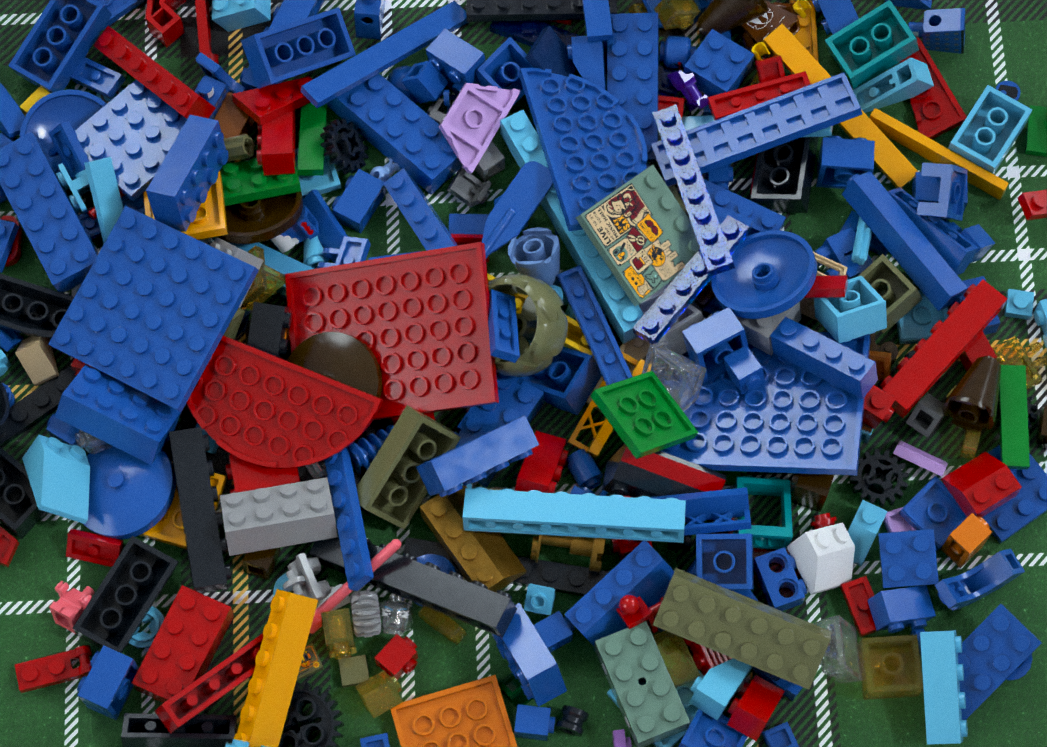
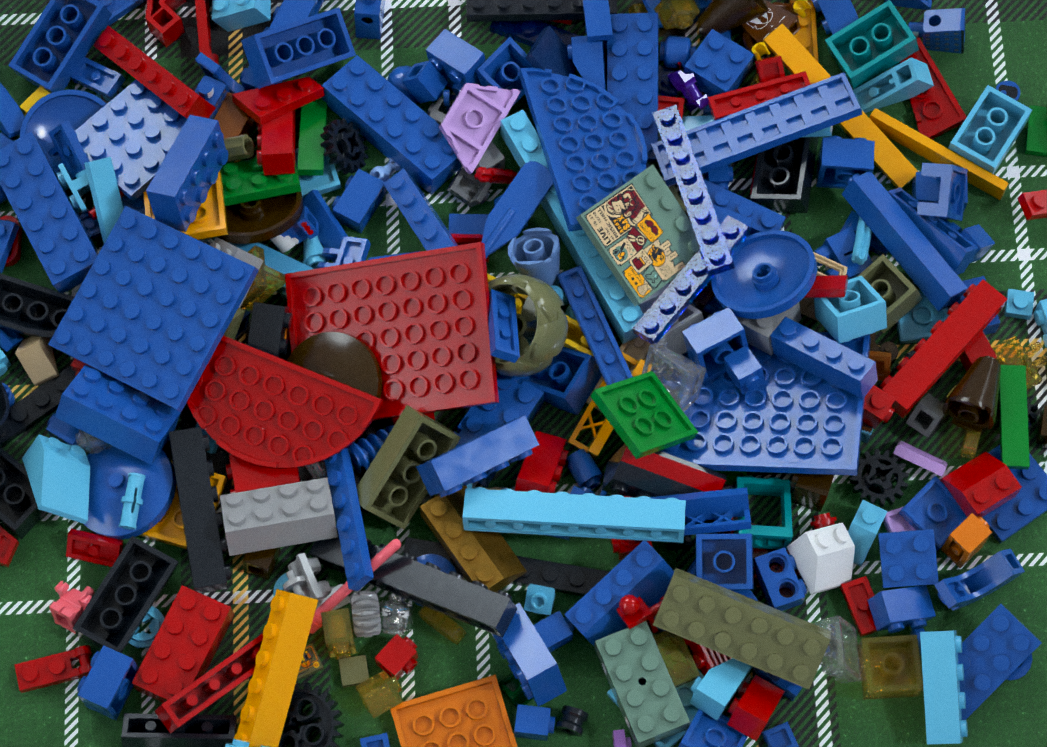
blue tile [300,0,469,108] -> none
pearl gold piece [530,535,605,572] -> none
none -> medium azure pin [119,473,146,530]
none -> red axle [474,167,517,185]

